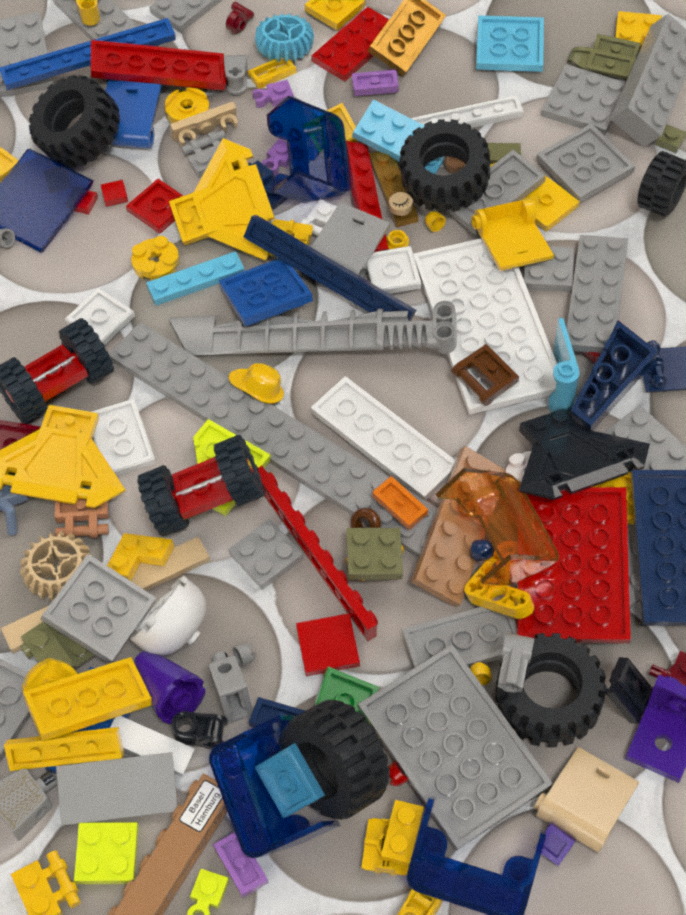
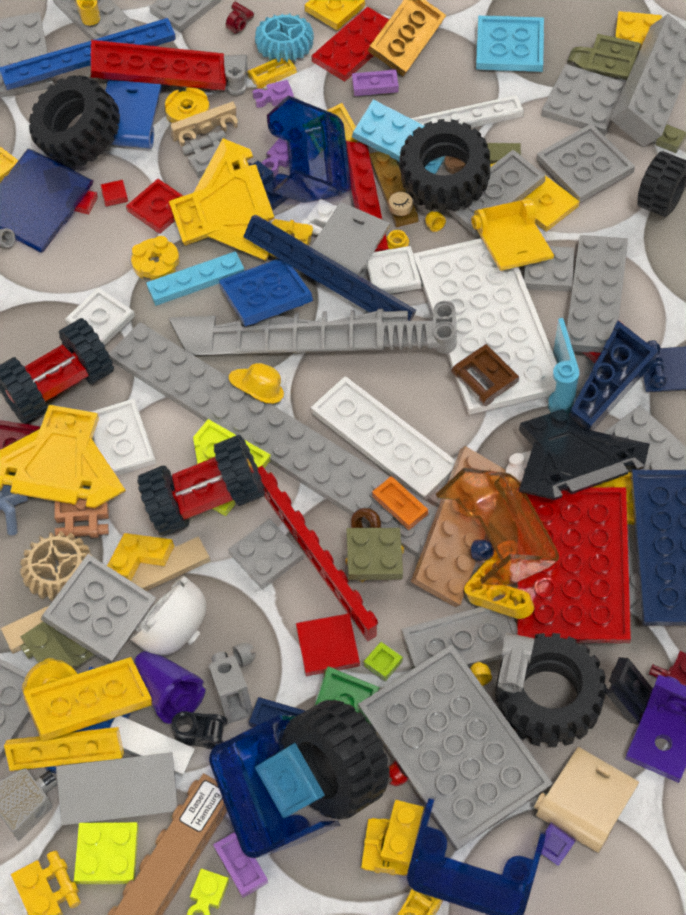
none -> lime plate [364,642,403,682]

